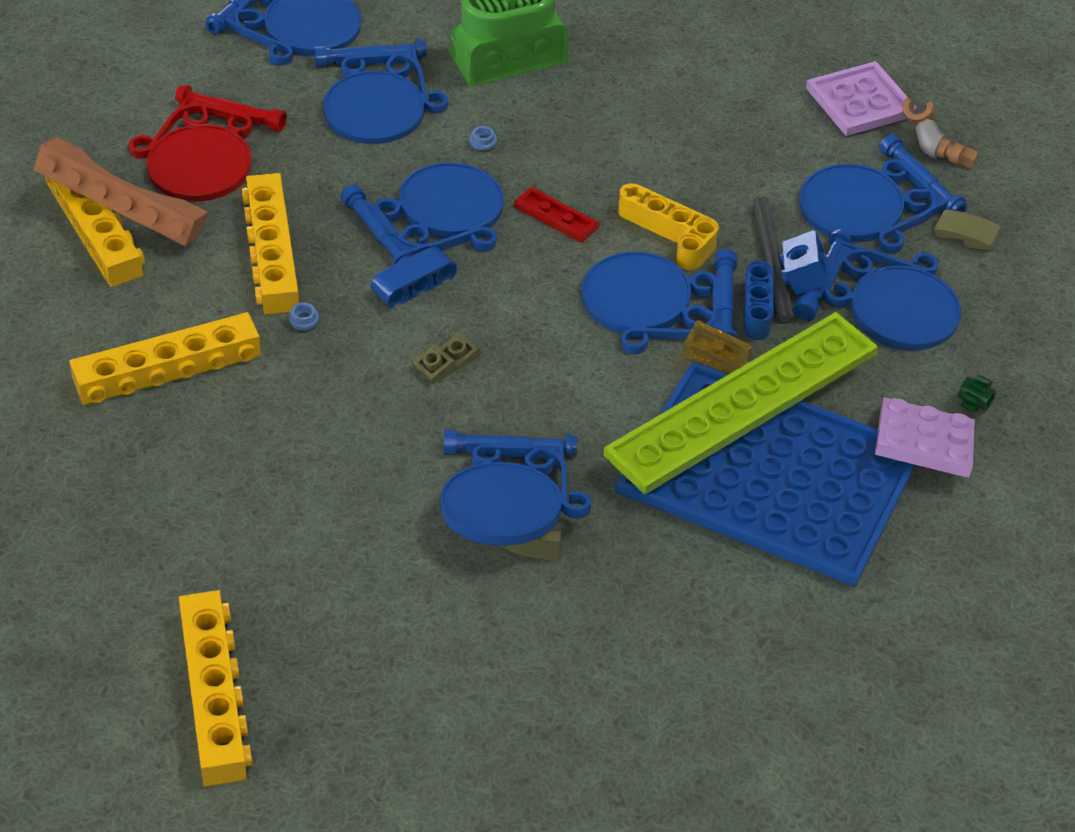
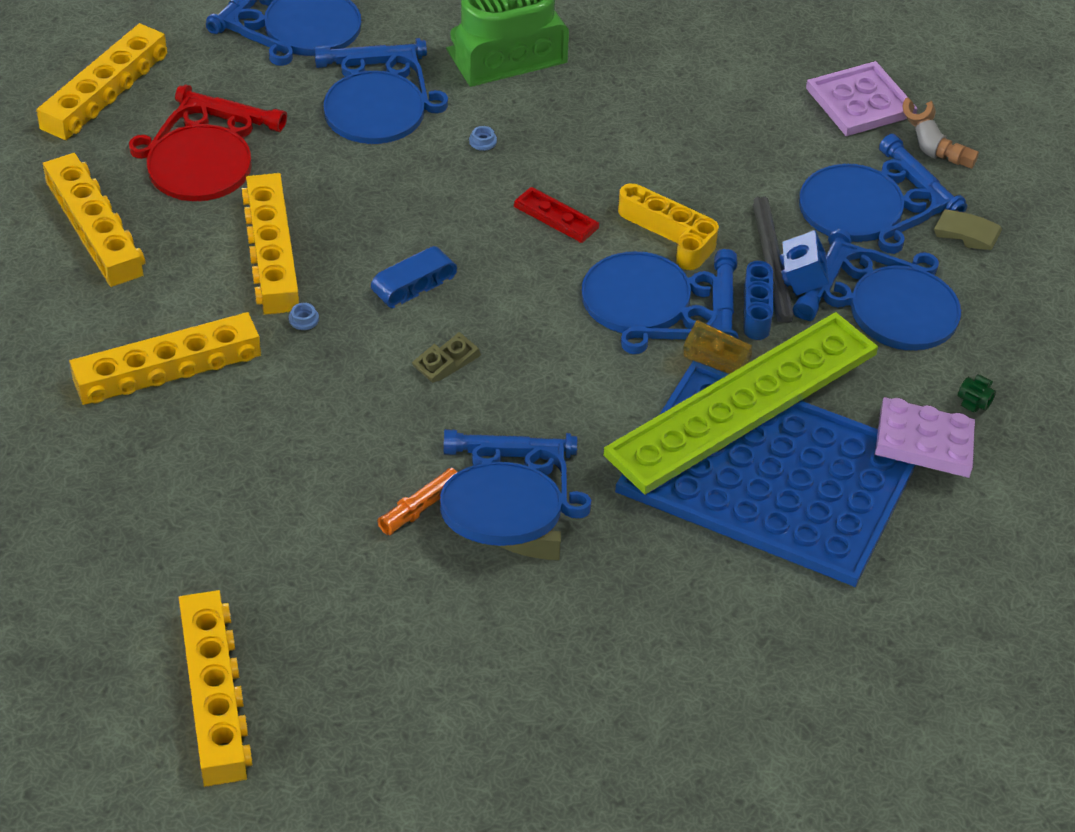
nougat arch [33,137,208,246] -> none
blue piece [340,162,504,266] -> none
none -> yellow brick [36,23,167,140]
none -> orange pin [377,468,457,536]

